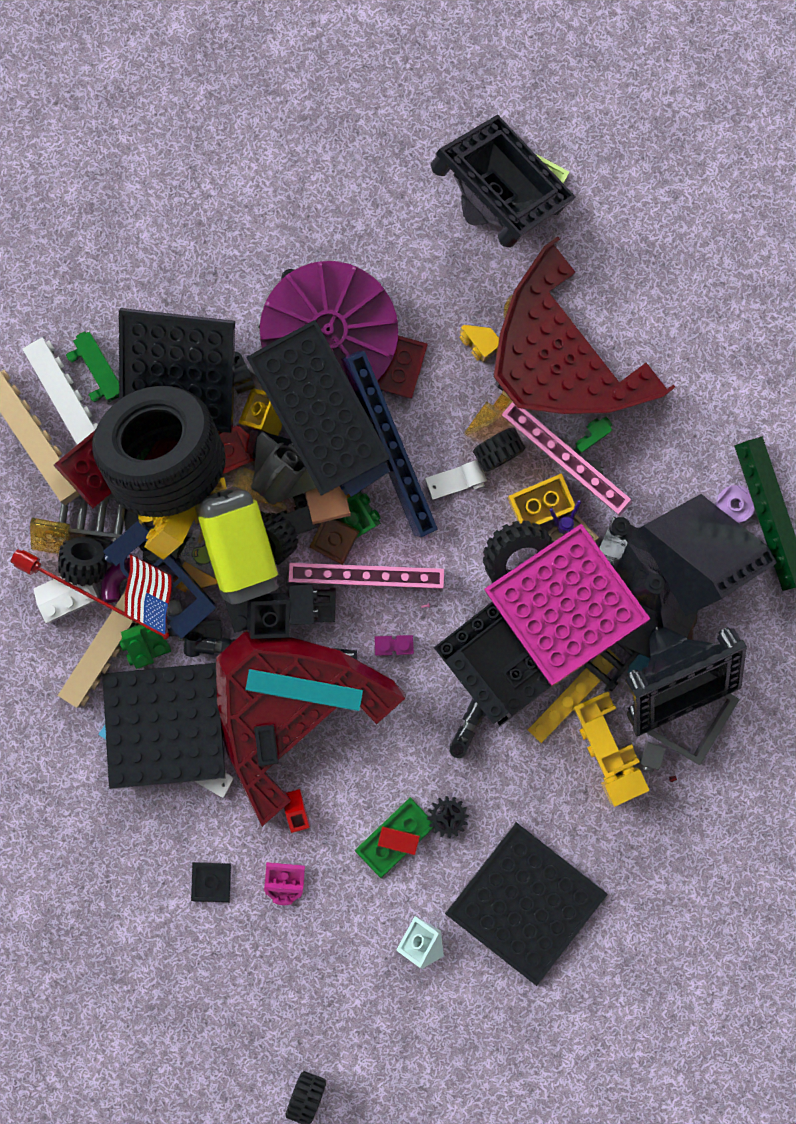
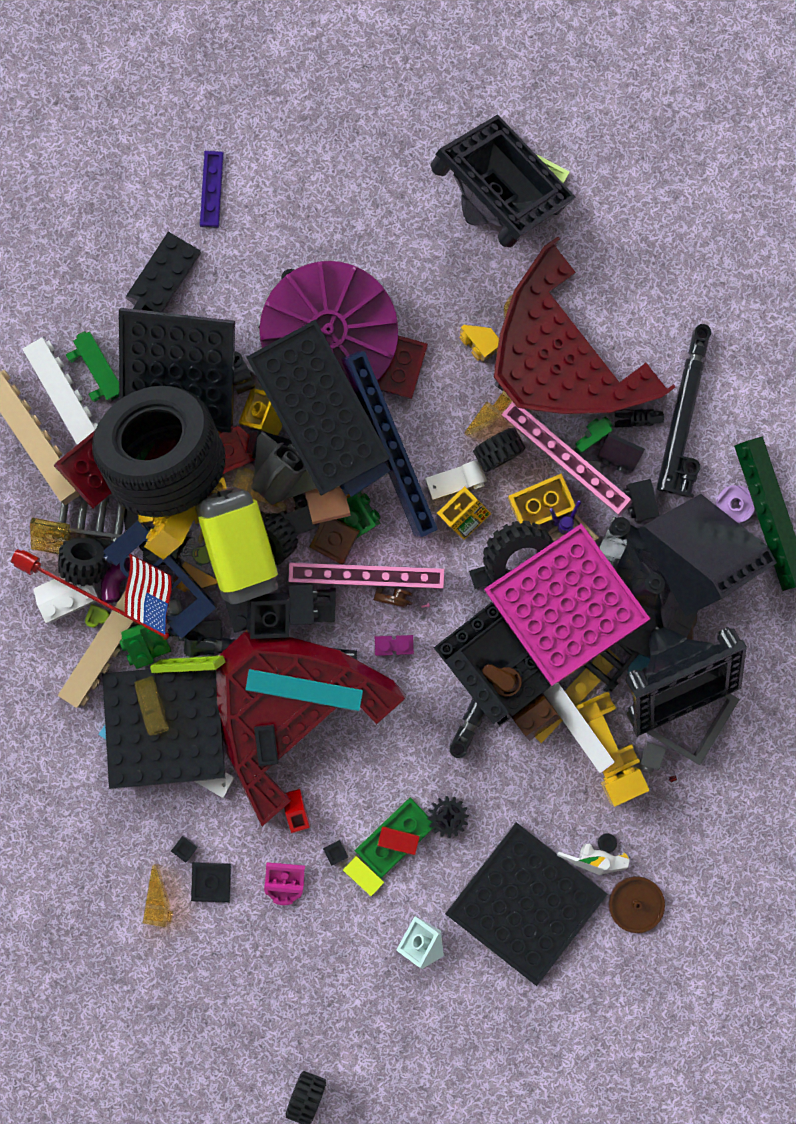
none -> lime tile [85,604,110,628]
none -> black hinge [126,232,201,312]
none -> clear yellow slope [134,676,169,736]
none -> clear yellow slope [143,863,173,927]
none -> lime tile [150,656,225,673]
none -> black plate [171,835,198,863]
none -> dark purple tile [200,151,224,228]
none -> black plate [323,840,349,866]
none -> neon yellow tile [343,856,384,896]
none -> reddish brown piece [373,587,413,608]
none -> yellow slope [437,486,491,540]
none -> black plate [469,566,492,589]
none -> reddish brown piece [483,664,522,696]
none -> reddish brown slope [512,694,560,741]
none -> white sticker [544,683,614,773]
none -> white animal [557,844,630,875]
none -> black slope [596,433,645,475]
none -> black tile [597,833,617,853]
none -> reddish brown piece [608,876,665,933]
none -> black hinge [614,409,664,428]
none -> black brick [624,479,659,522]
none -> black piece [656,324,711,498]

